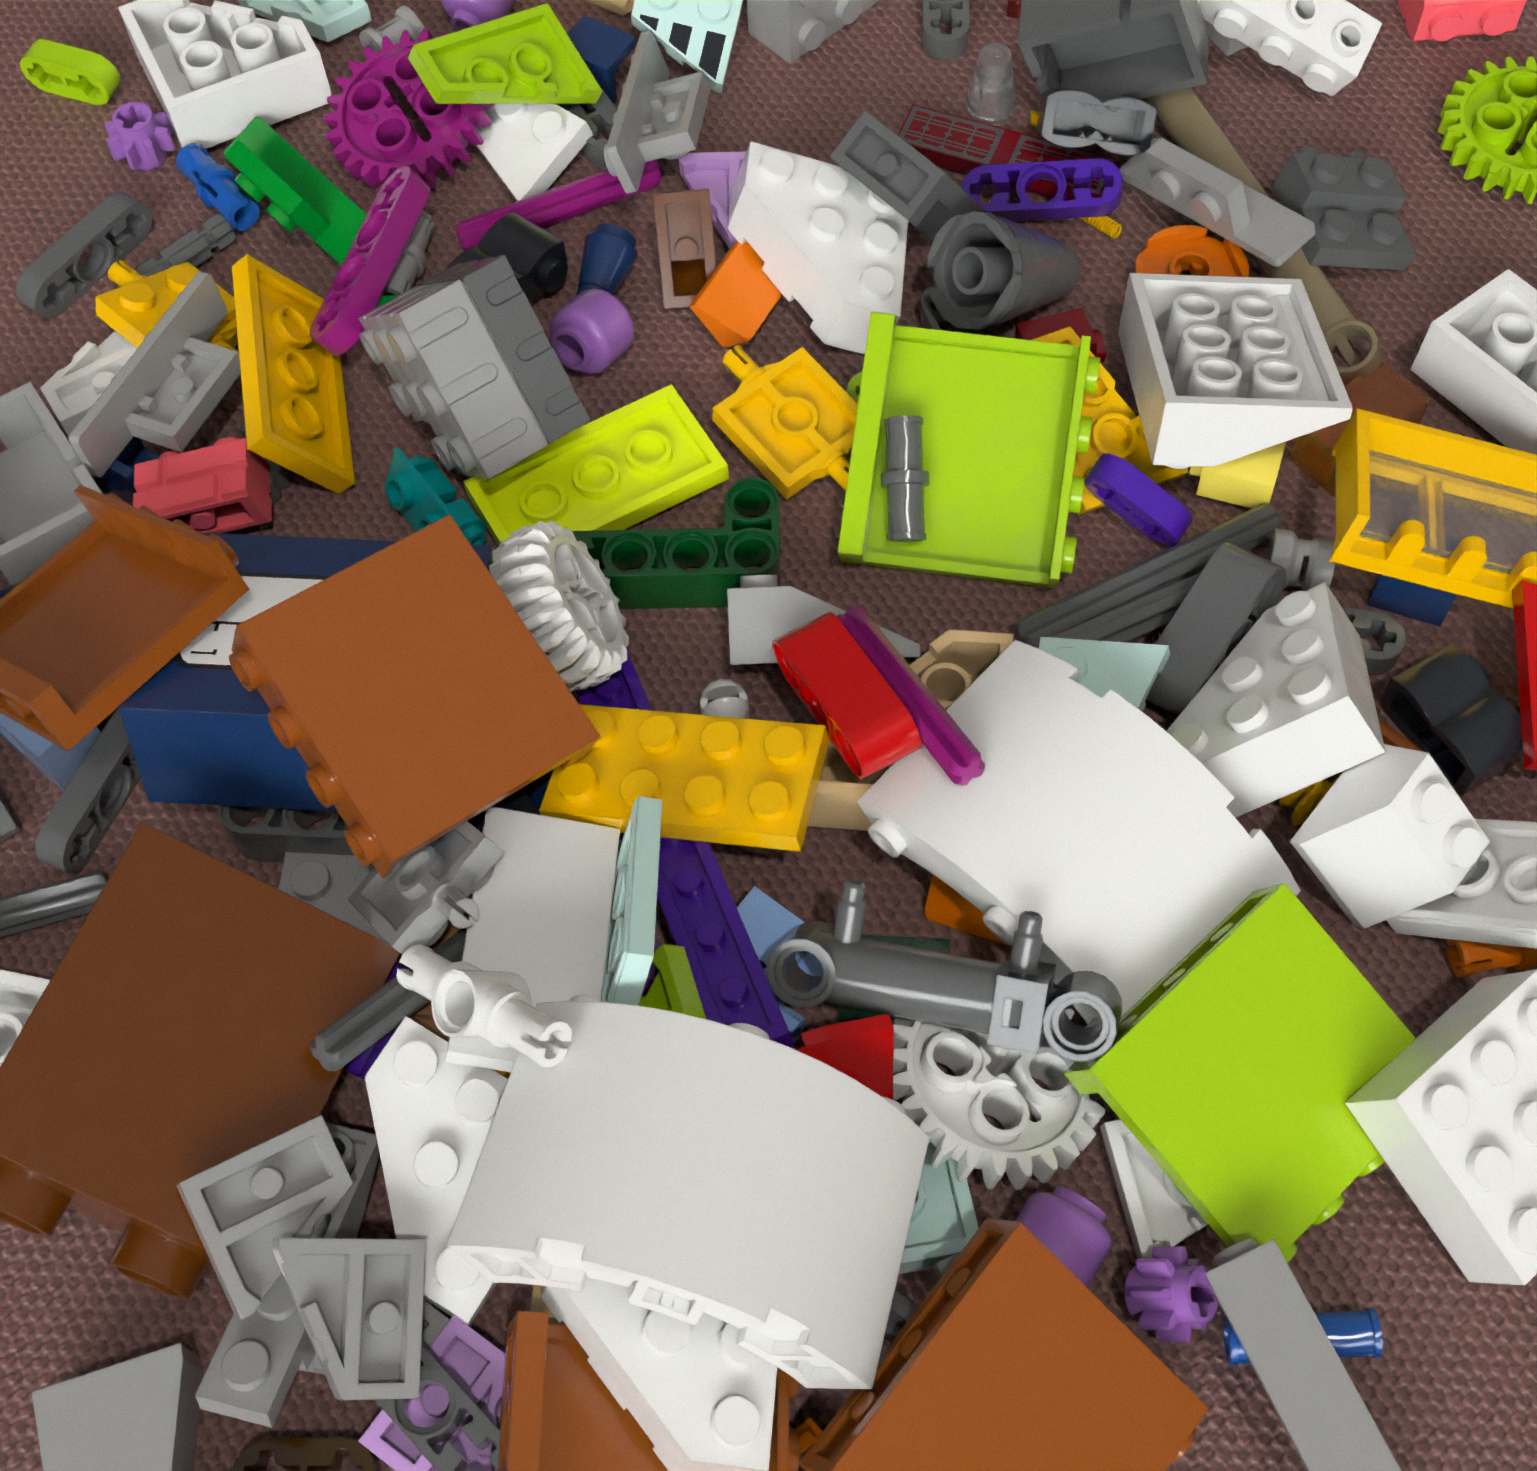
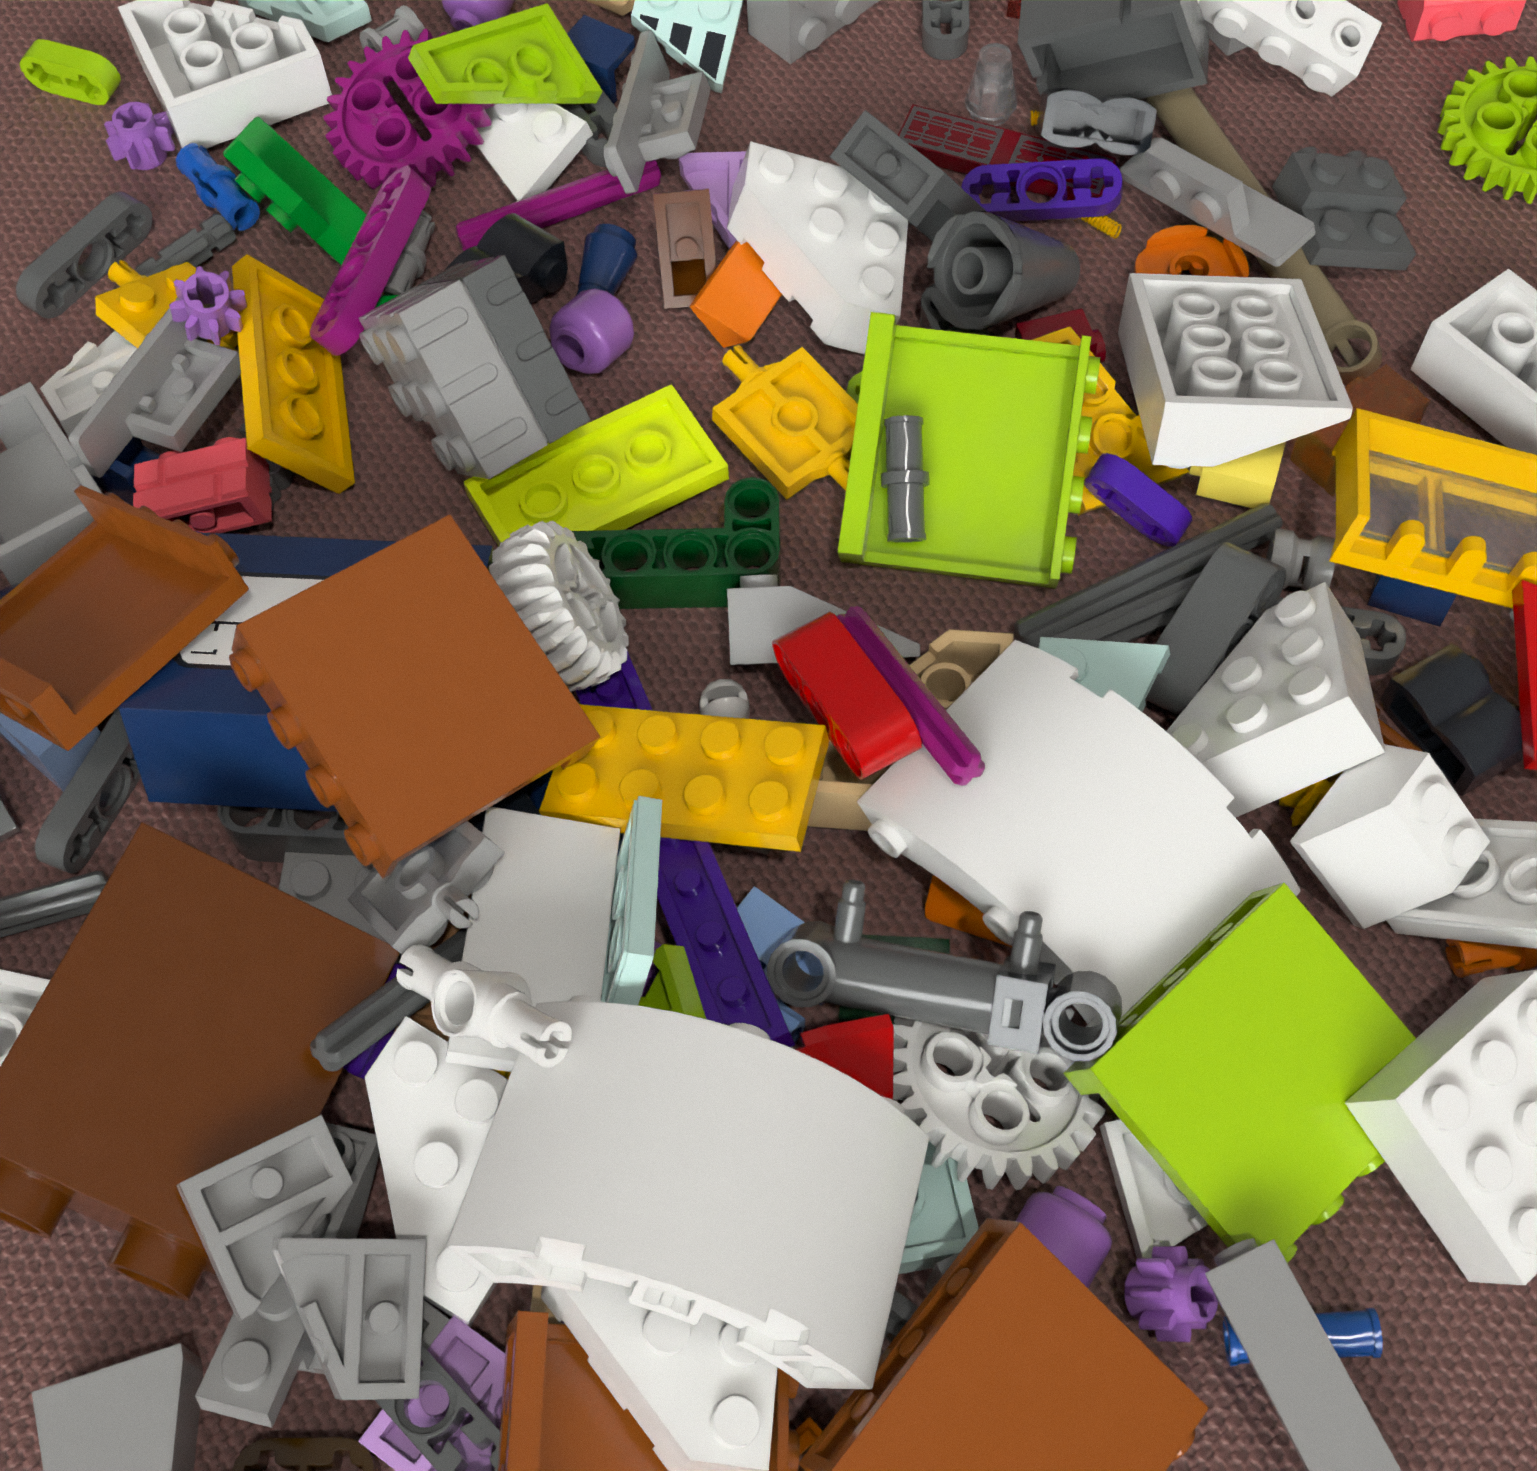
teal hinge [384,448,487,545] -> none
none -> medium lavender gear [169,266,247,345]

